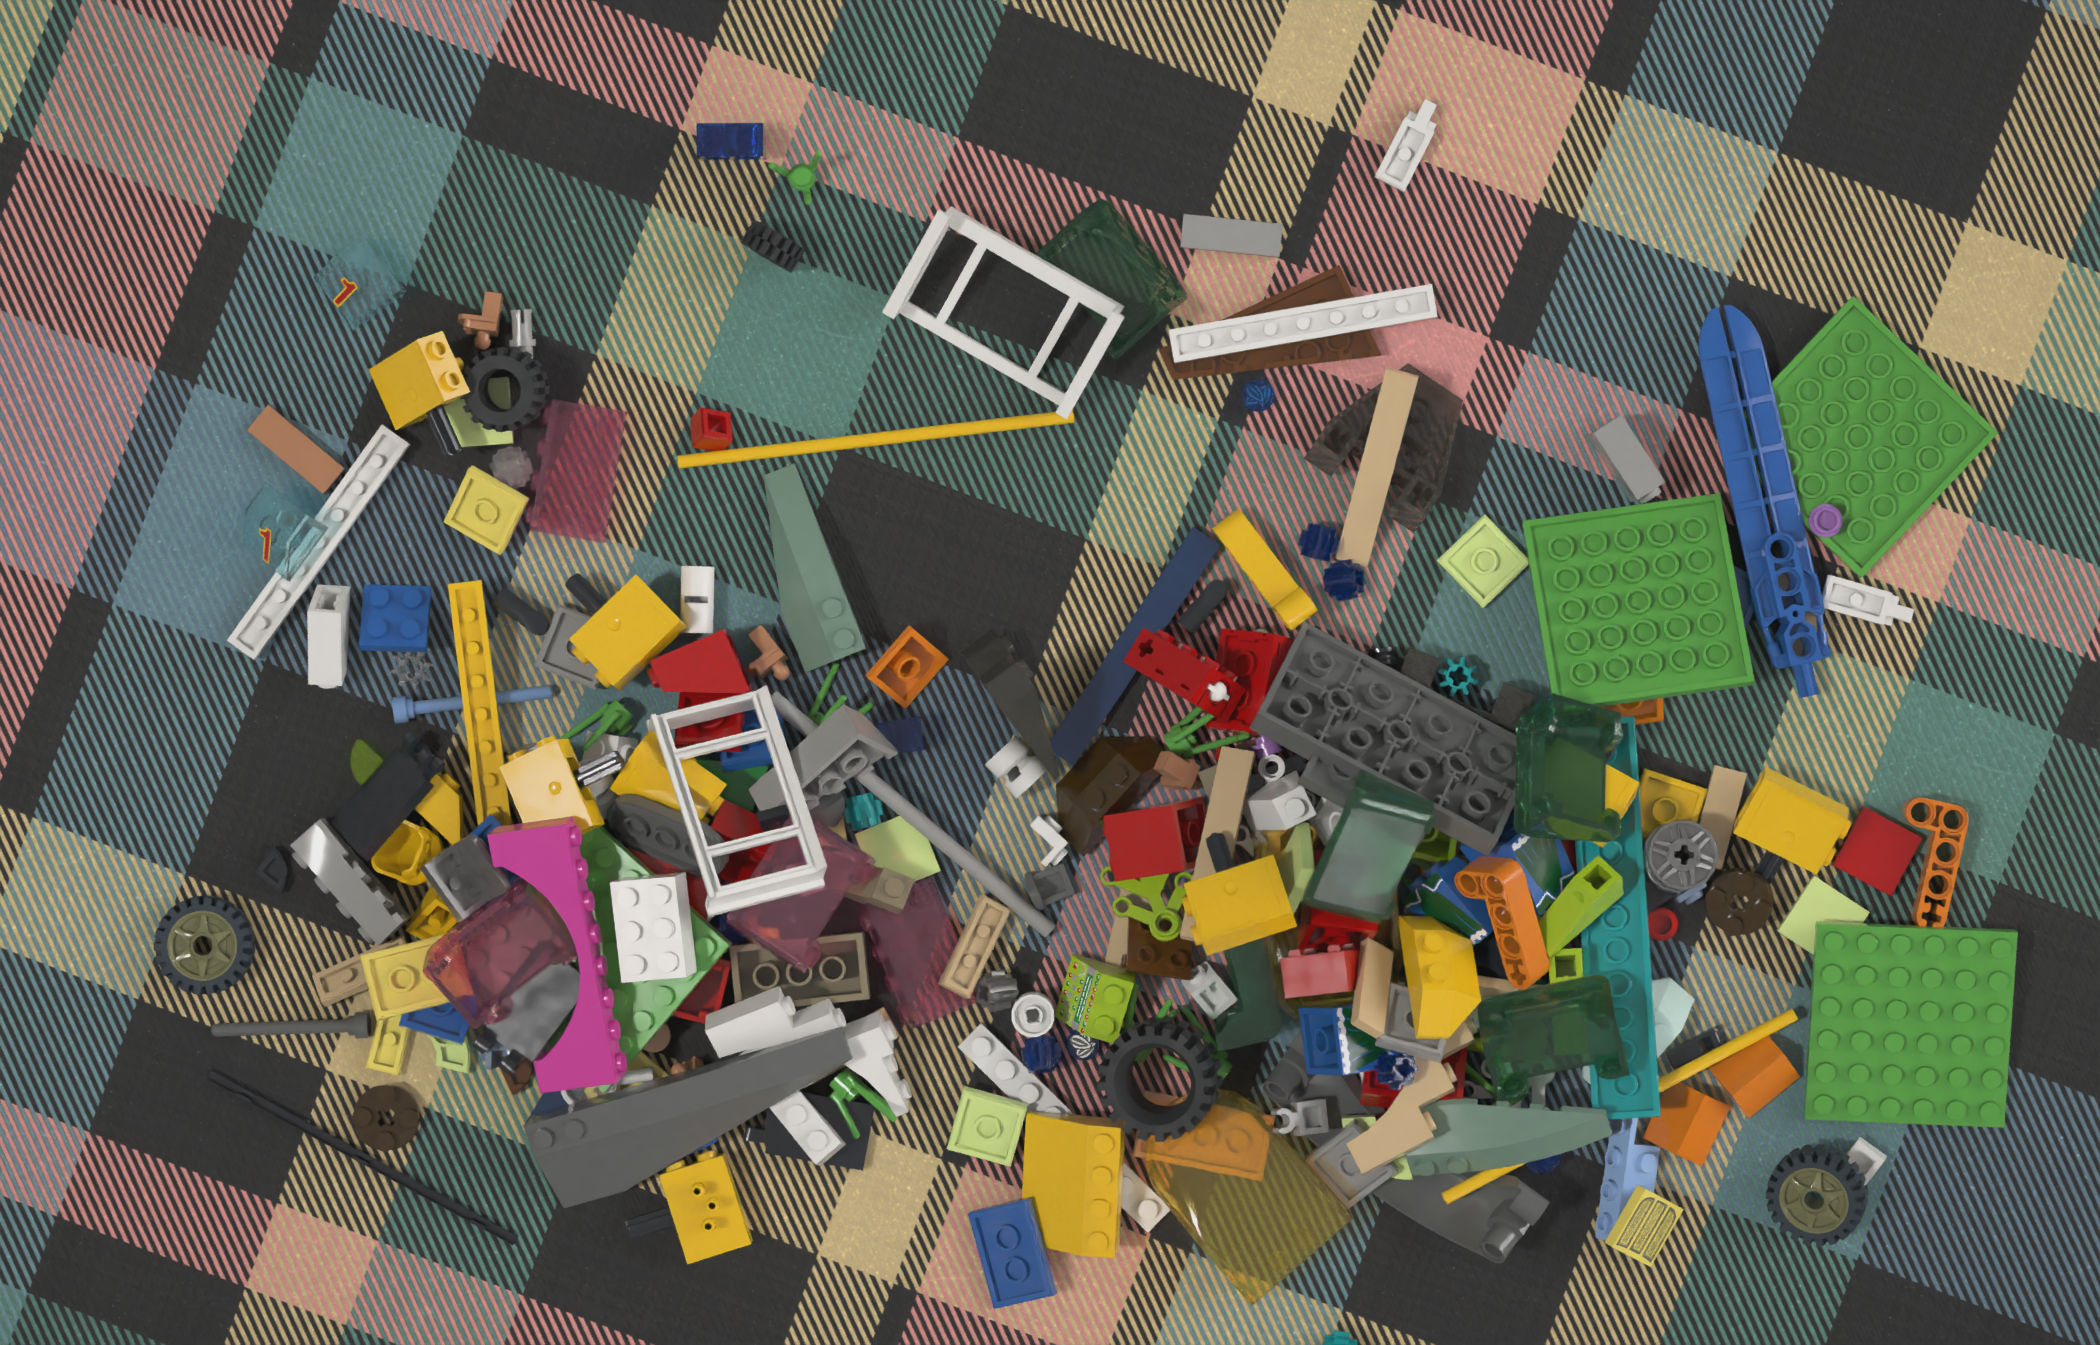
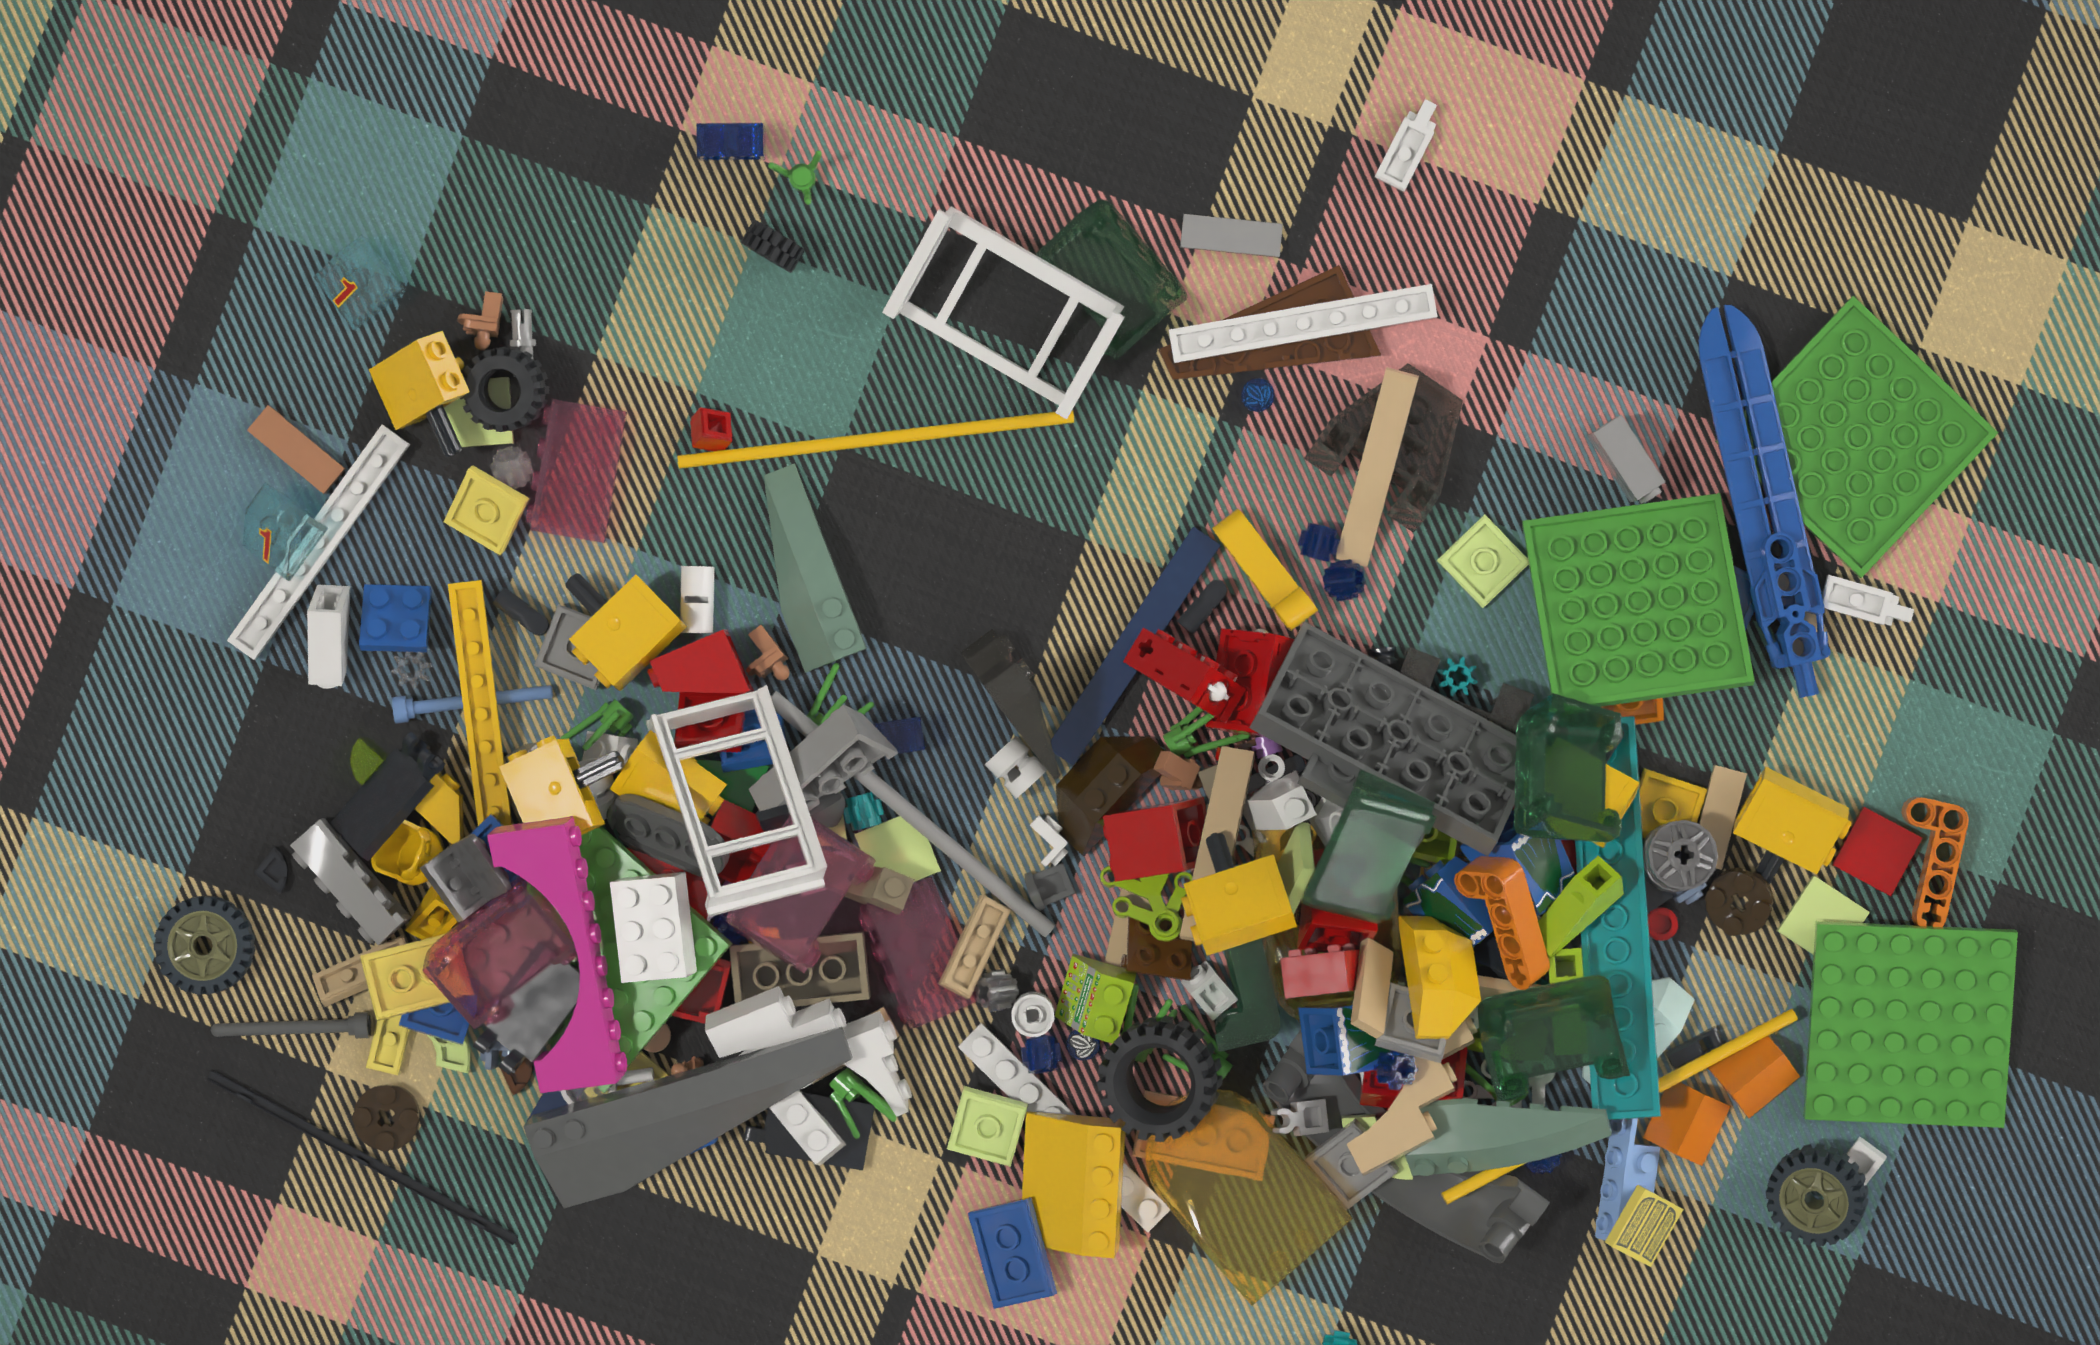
yellow piece [626,1149,753,1264] -> none
orange slope [865,625,949,709] -> none
medium lavender plate [1808,504,1842,538] -> none

